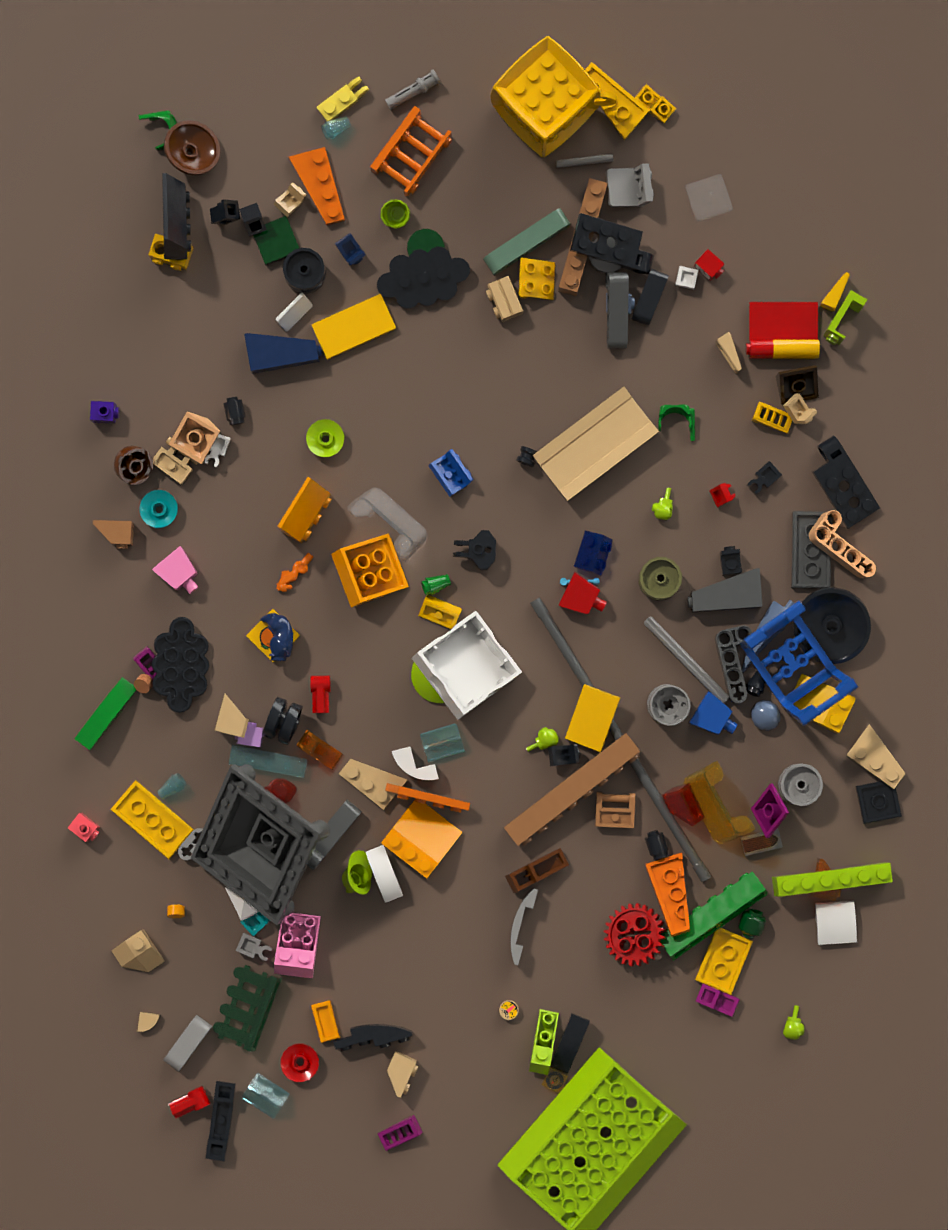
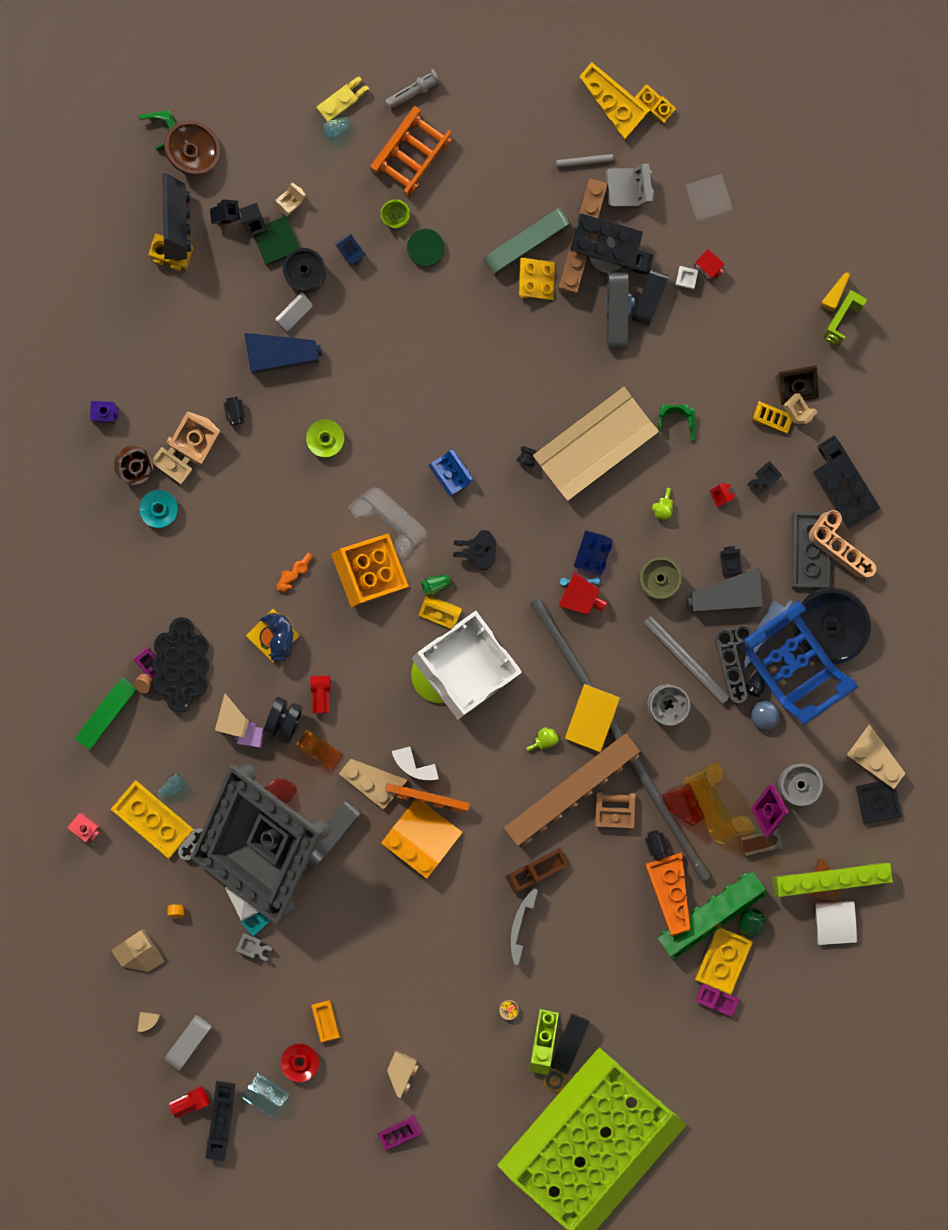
medium nougat slope [93,520,134,549] -> none
bright pink torso [152,546,198,594] -> none
white plate [205,434,231,468] -> none
clear green fence [213,965,282,1052] -> none
clear light blue tile [228,745,308,778] -> none
bright pink slope [274,913,321,978] -> none
light orange slope [278,477,332,544] -> none
orange wing [289,147,345,225] -> none
yellow tile [311,294,396,360] -> none
black slope [333,1024,413,1051] -> none
lime piece [342,850,372,895] -> none
white brick [366,845,403,903] -> none
black plate [377,247,470,308] -> none
clear light blue panel [420,723,465,763] -> none
tan brick [485,276,523,322] -> none
yellow piece [490,36,617,157] -> none
black bracket [548,744,580,766] -> none
red gear [604,903,666,967] -> none
blue torso [689,691,738,735] -> none
tan slope [715,332,742,374] -> none
red door [746,302,820,359] -> none
lime piece [783,1005,805,1040] -> none
yellow slope [793,674,856,734] -> none

